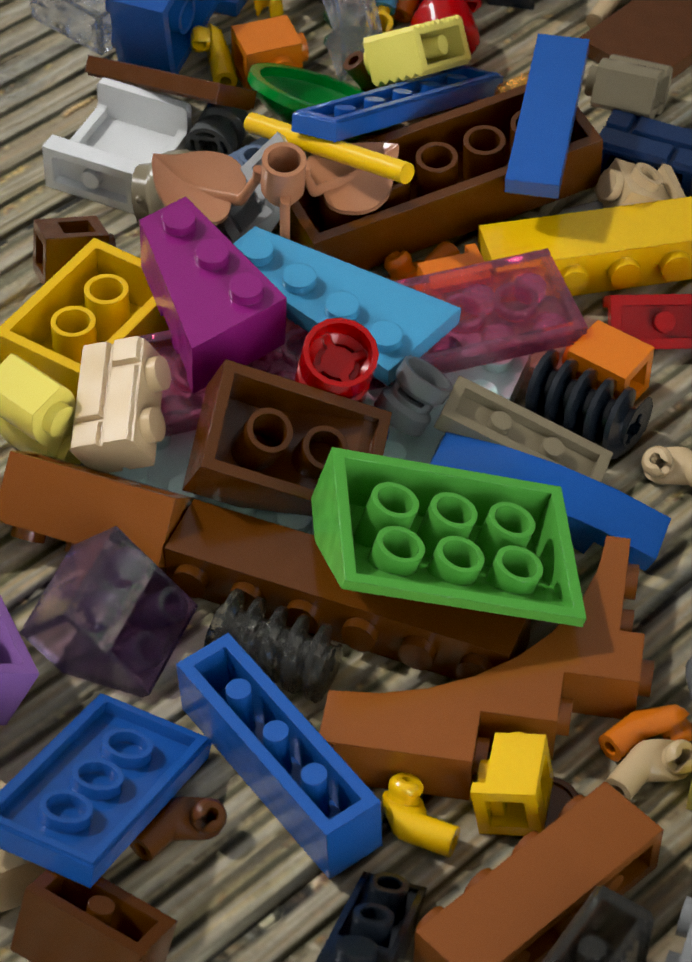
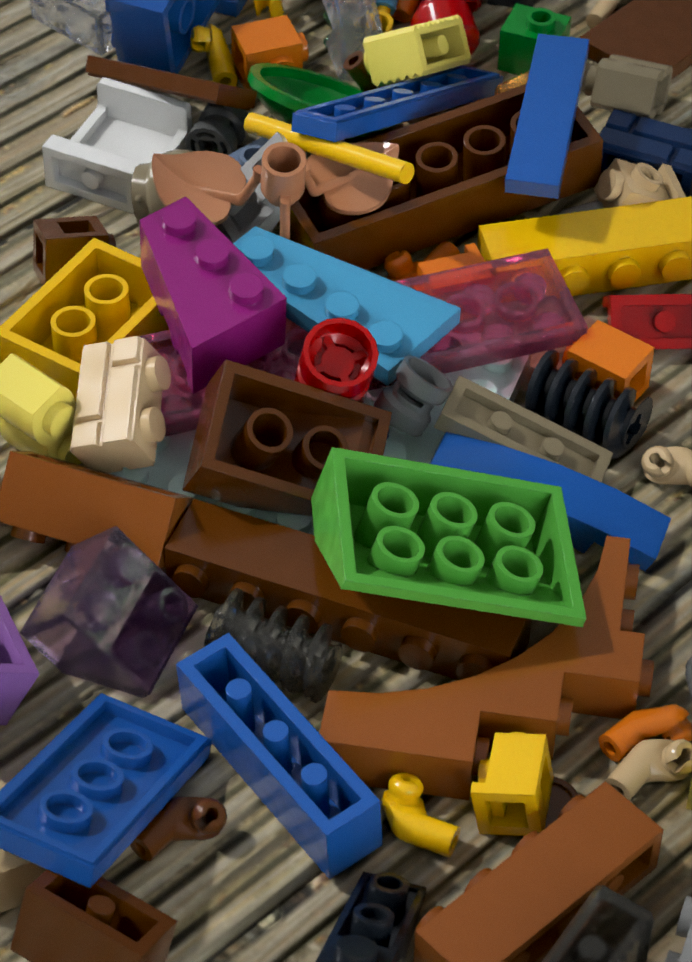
none -> green brick [497,3,571,77]

